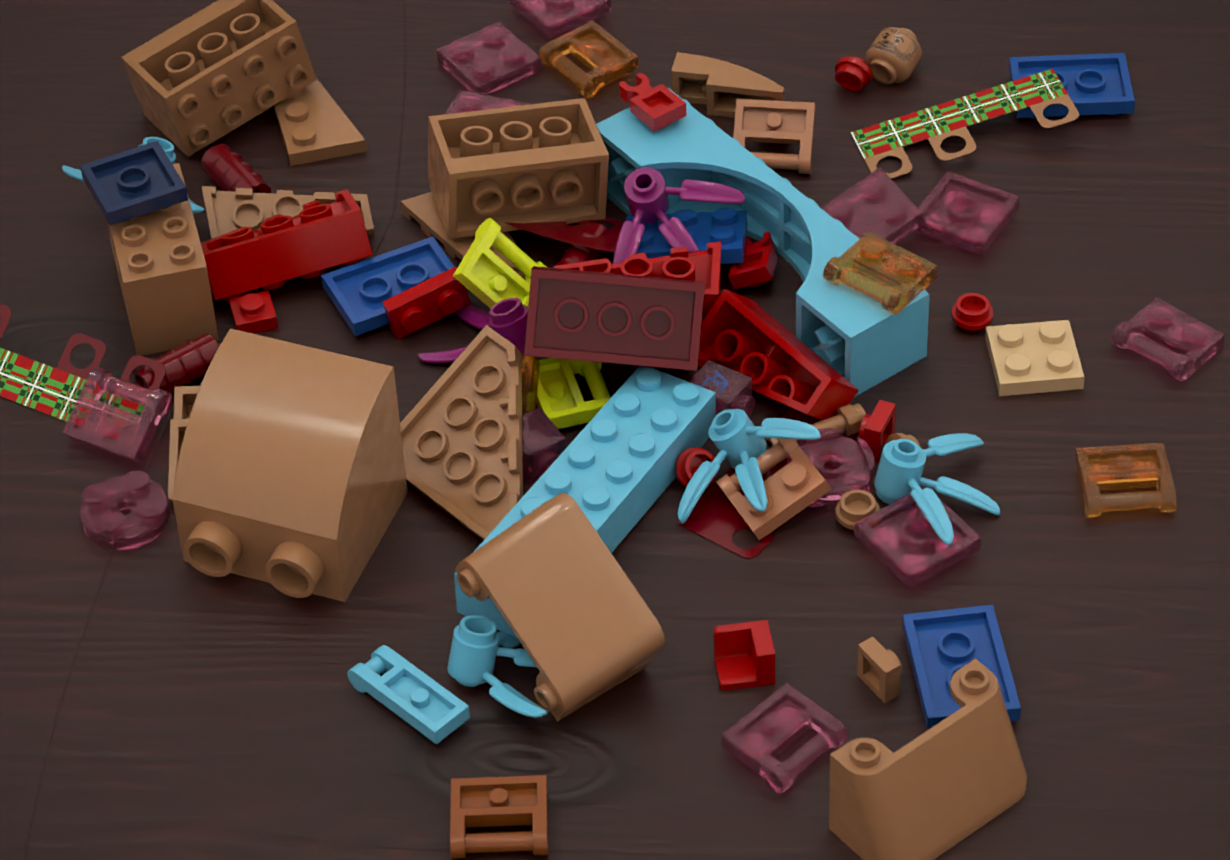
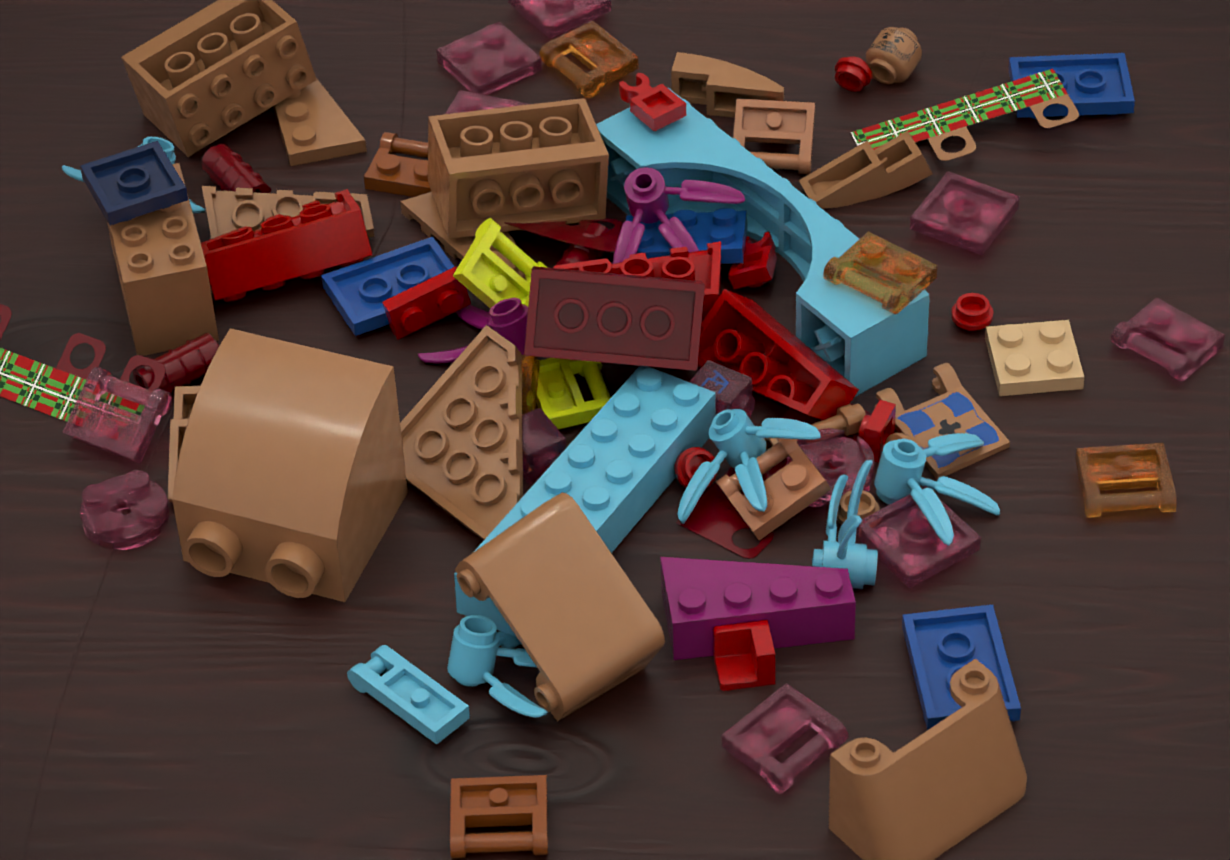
red plate [228,290,278,334] -> none
clear pink plate [820,167,926,254] -> none
medium nougat plate [857,636,902,703] -> none
none -> dark orange plate [364,132,432,197]
none -> magenta wedge [660,557,856,660]
none -> medium nougat slope [799,131,933,209]
none -> medium azure plant [812,460,878,589]
none -> medium nougat flag [875,363,1010,479]

